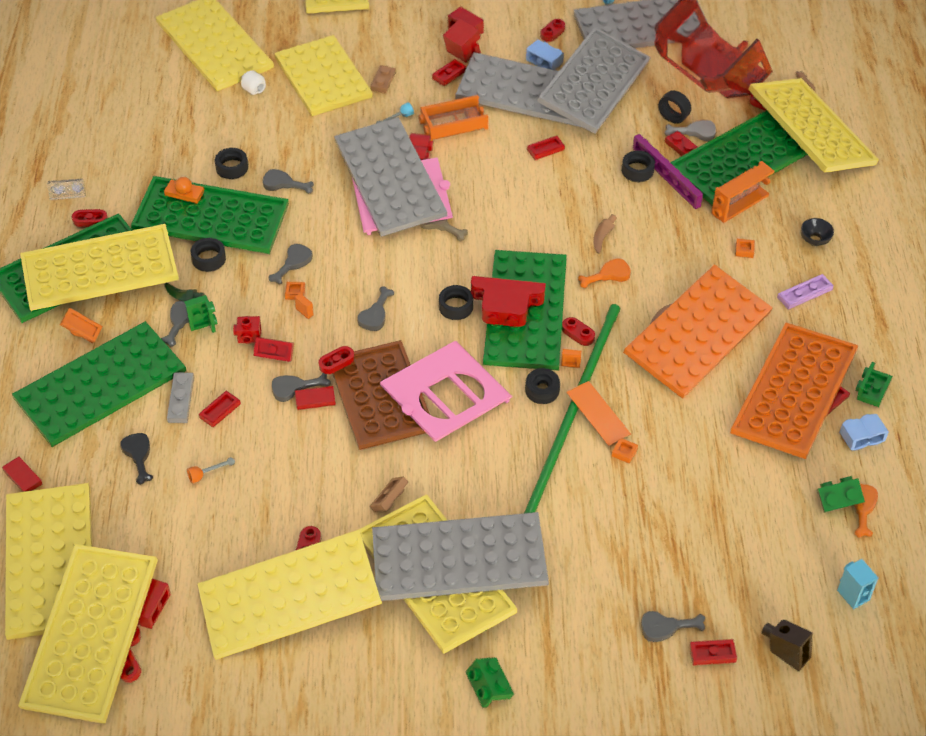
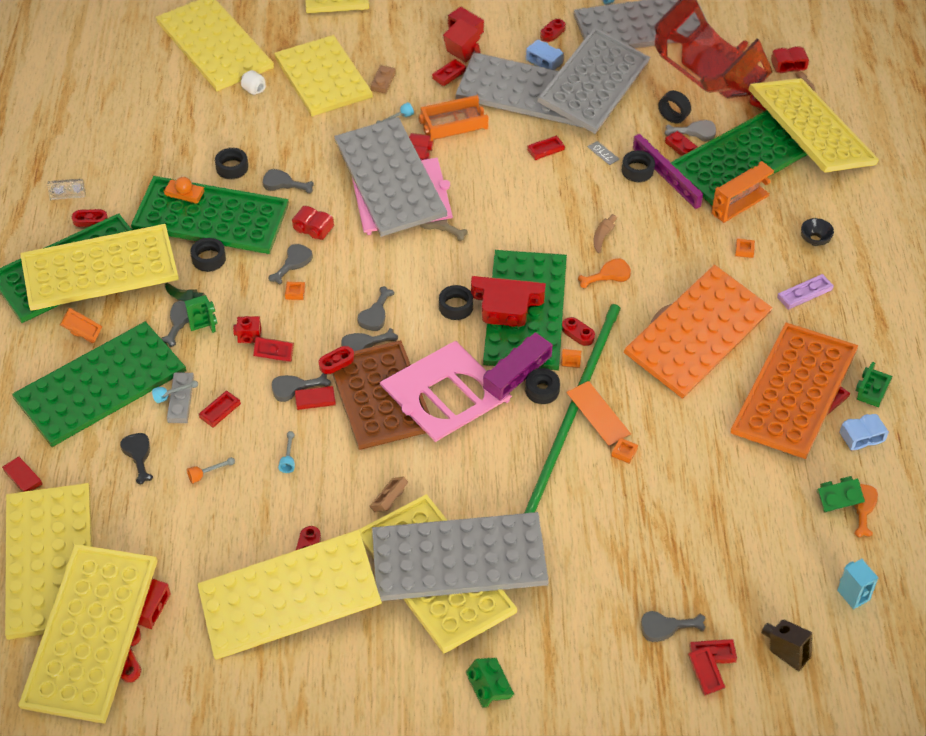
orange tile [295,293,314,319] -> none
none -> hinge [152,380,198,403]
none -> medium azure hinge [278,431,295,473]
none -> red brick [292,206,334,240]
none -> dark grey piece [341,328,398,351]
none -> magenta brick [483,332,553,401]
none -> light grey sticker [587,141,619,165]
none -> red tile [688,646,726,696]
none -> red brick [771,46,809,73]

